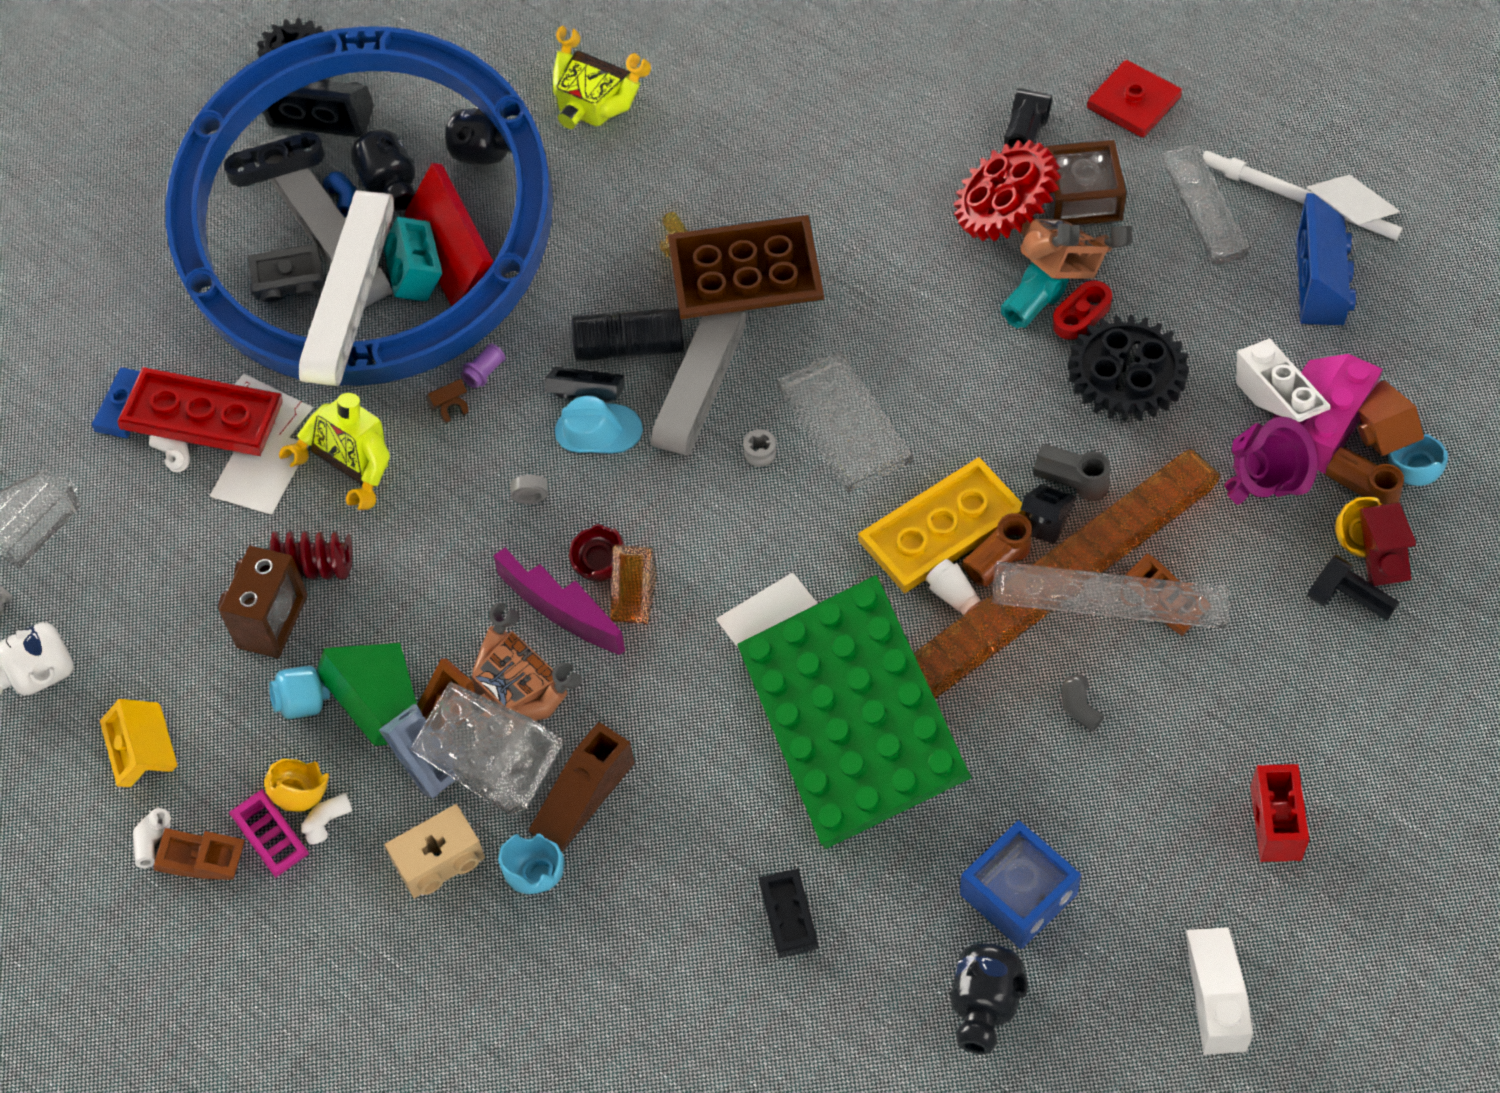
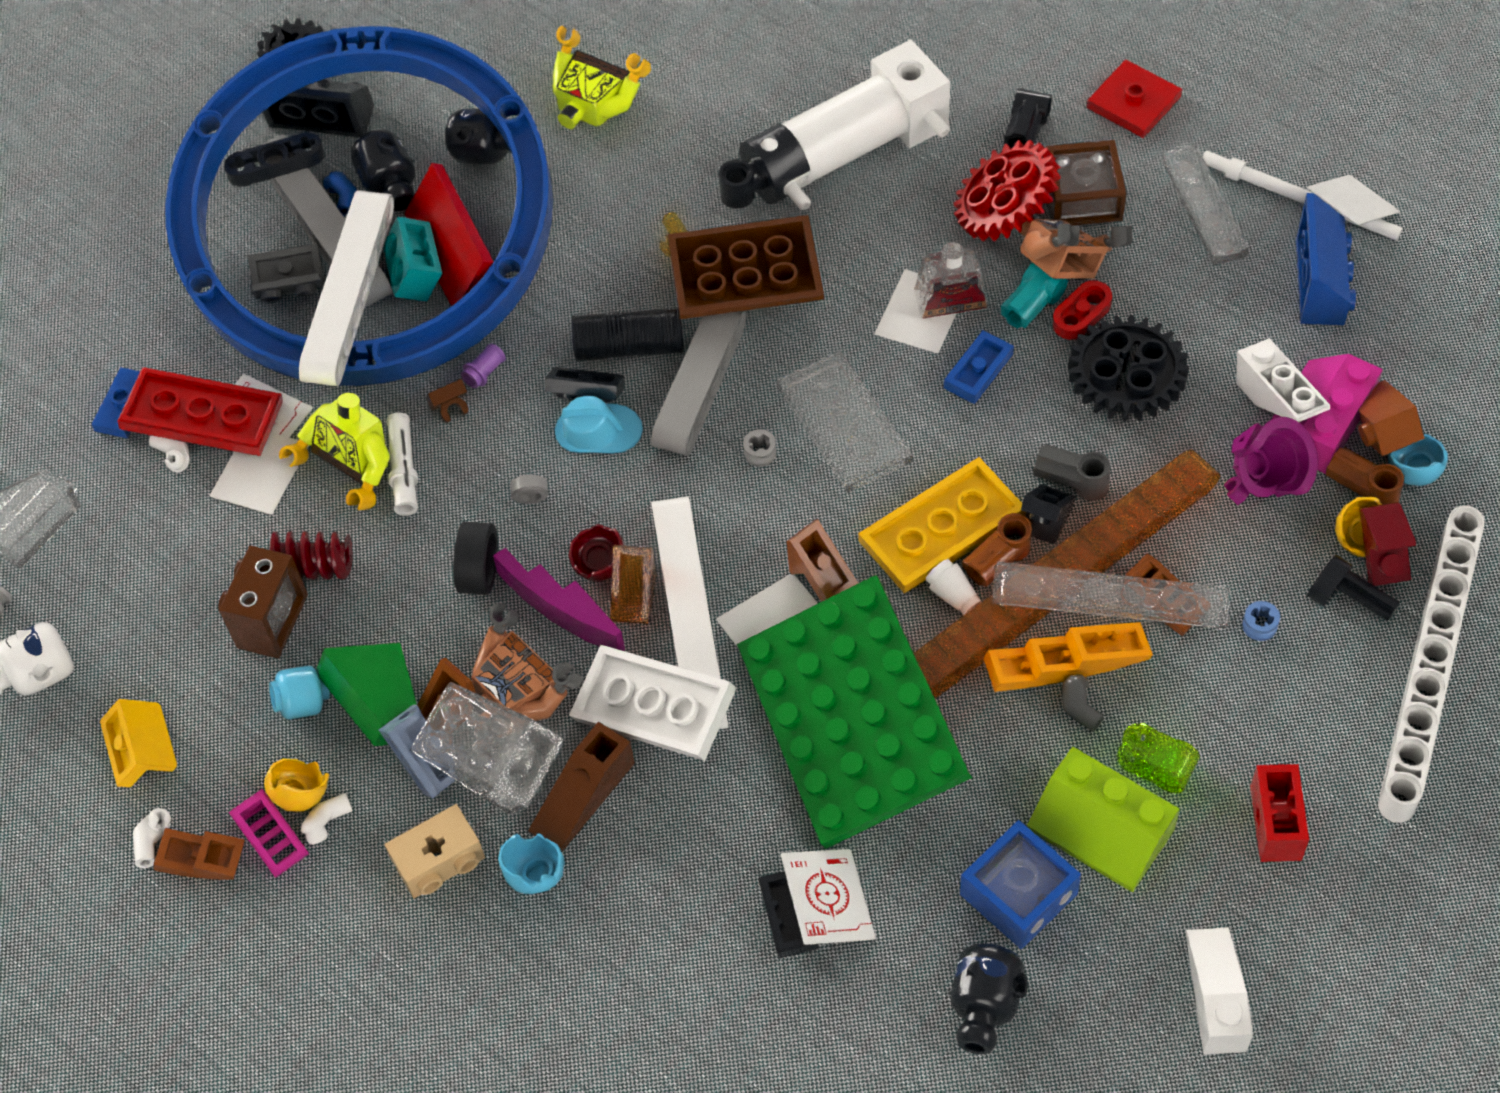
none -> white pin [386,412,418,516]
none -> black tyre [453,522,498,595]
none -> white plate [569,645,737,761]
none -> white beam [651,496,728,730]
none -> white piece [719,39,950,210]
none -> white sticker [780,849,876,945]
none -> dark orange slope [786,519,858,602]
none -> white sticker [875,270,956,353]
none -> torso [914,242,988,319]
none -> blue plate [944,330,1014,404]
none -> light orange slope [983,622,1153,692]
none -> lime slope [1027,746,1180,893]
none -> clear neon green piece [1117,723,1200,794]
none -> medium blue bush [1242,601,1280,641]
none -> white beam [1378,505,1484,823]

